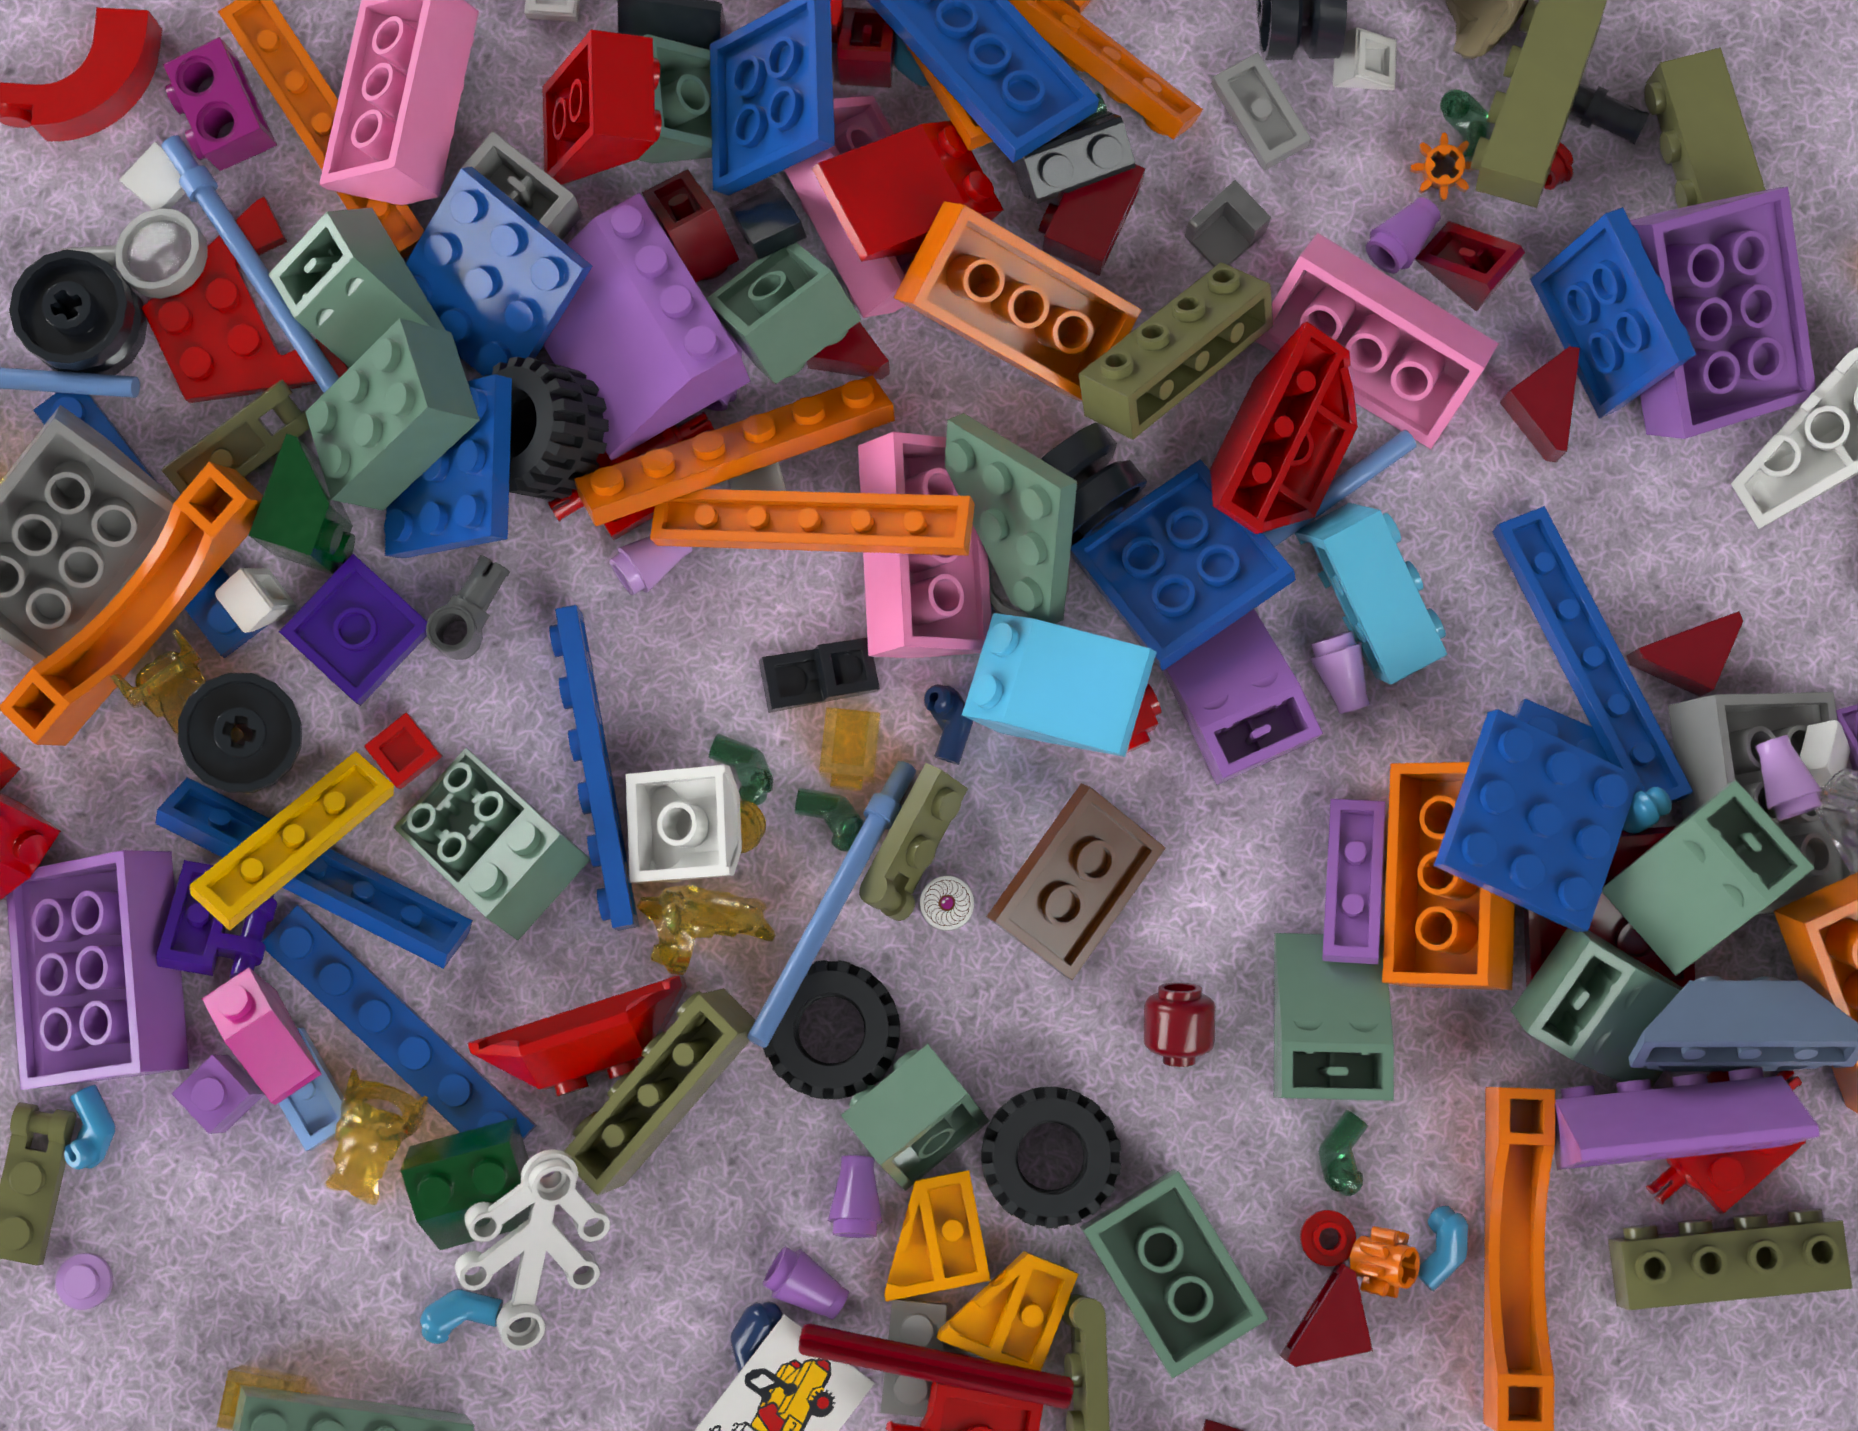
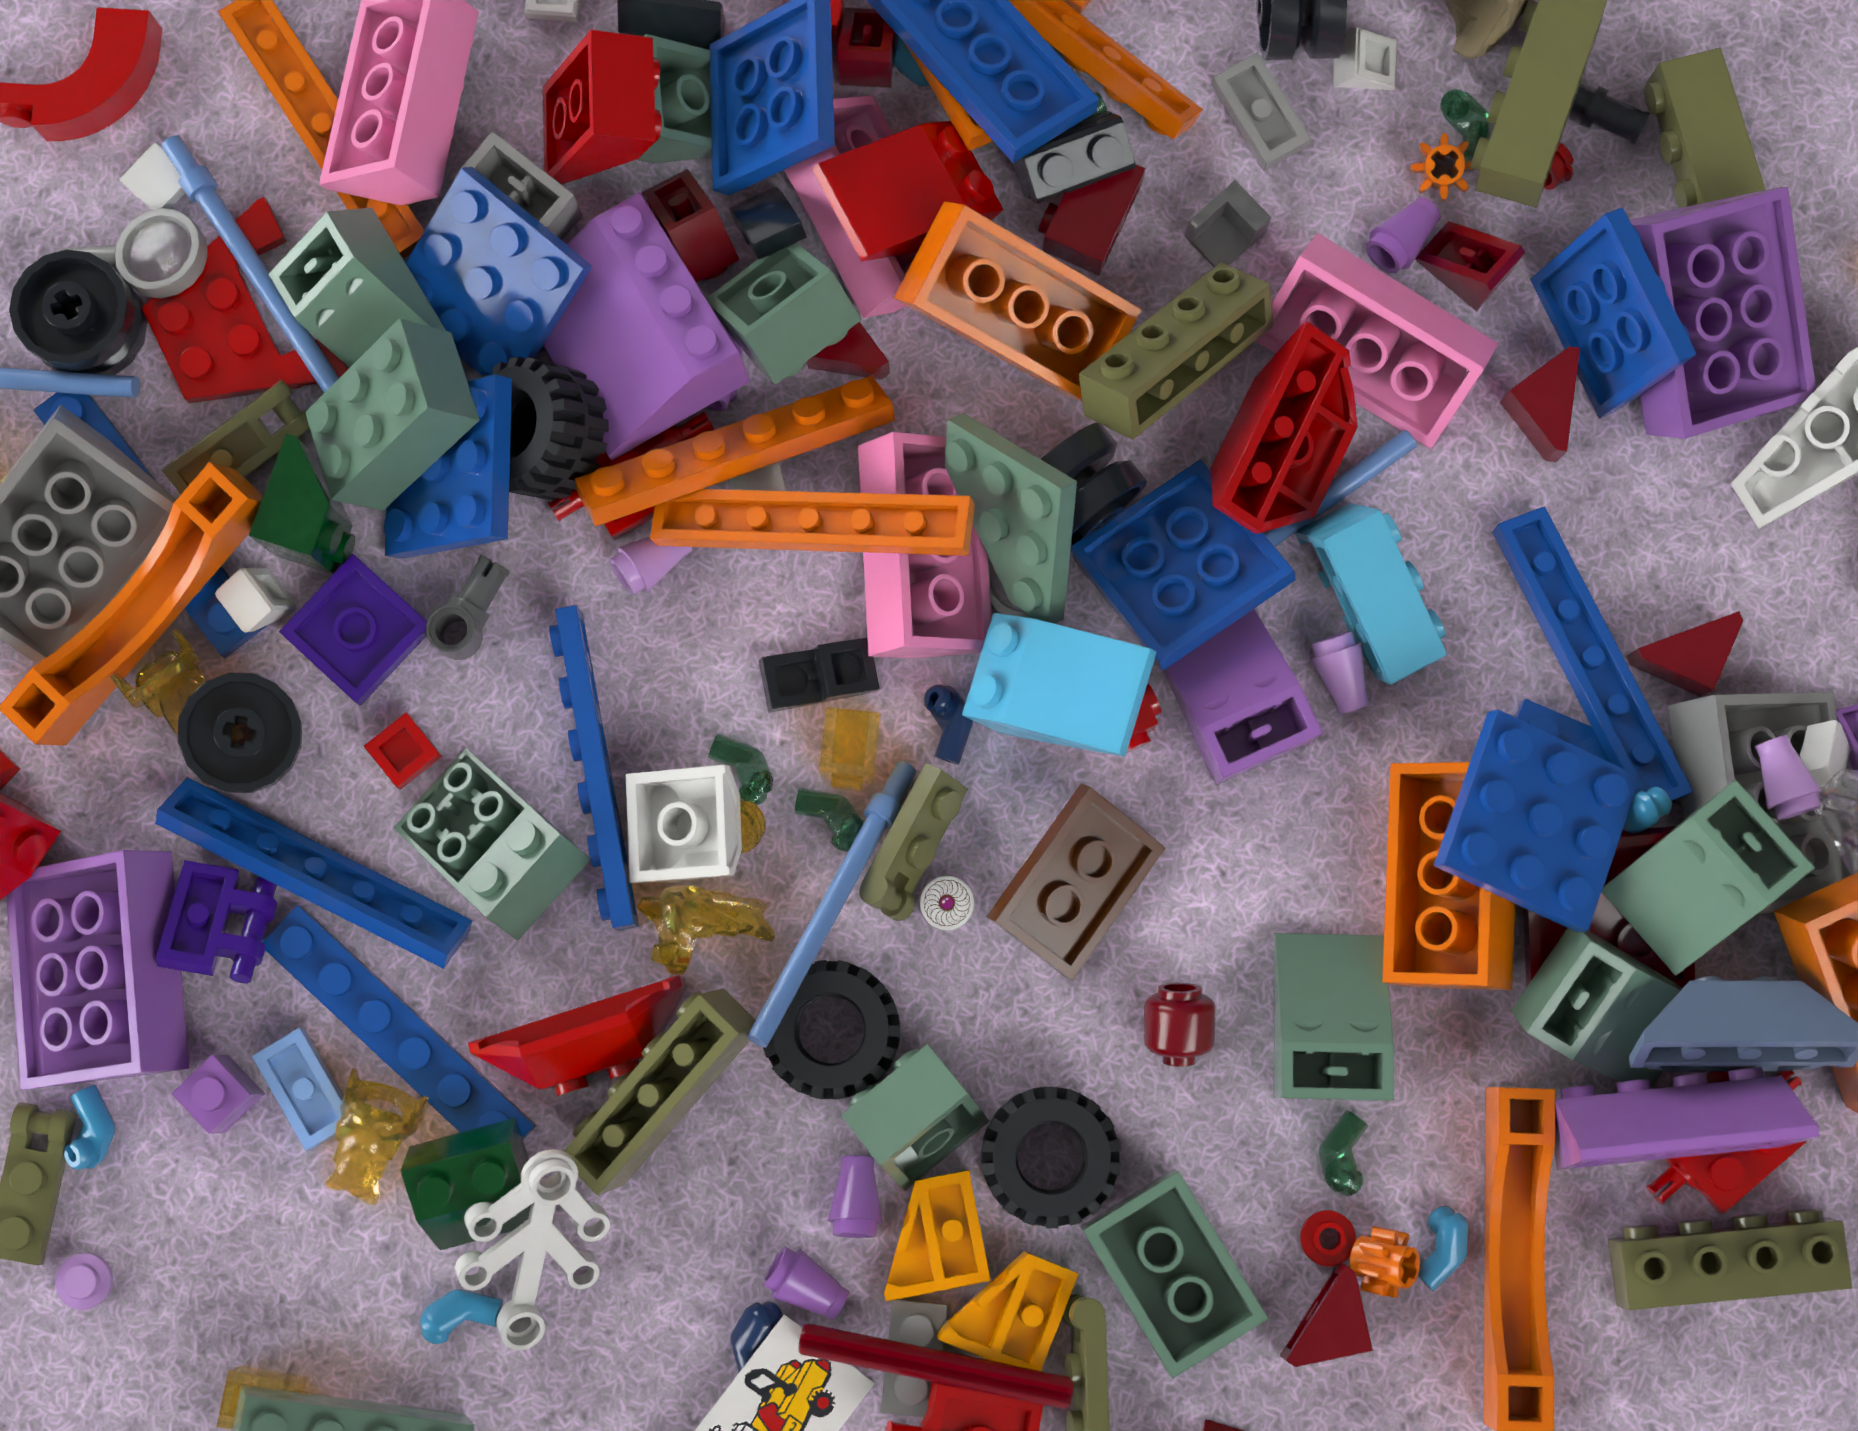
magenta brick [163,37,277,171] -> none
yellow plate [190,751,394,931] -> none
dark pink slope [202,967,322,1105] -> none
medium lavender plate [1322,799,1385,965] -> none

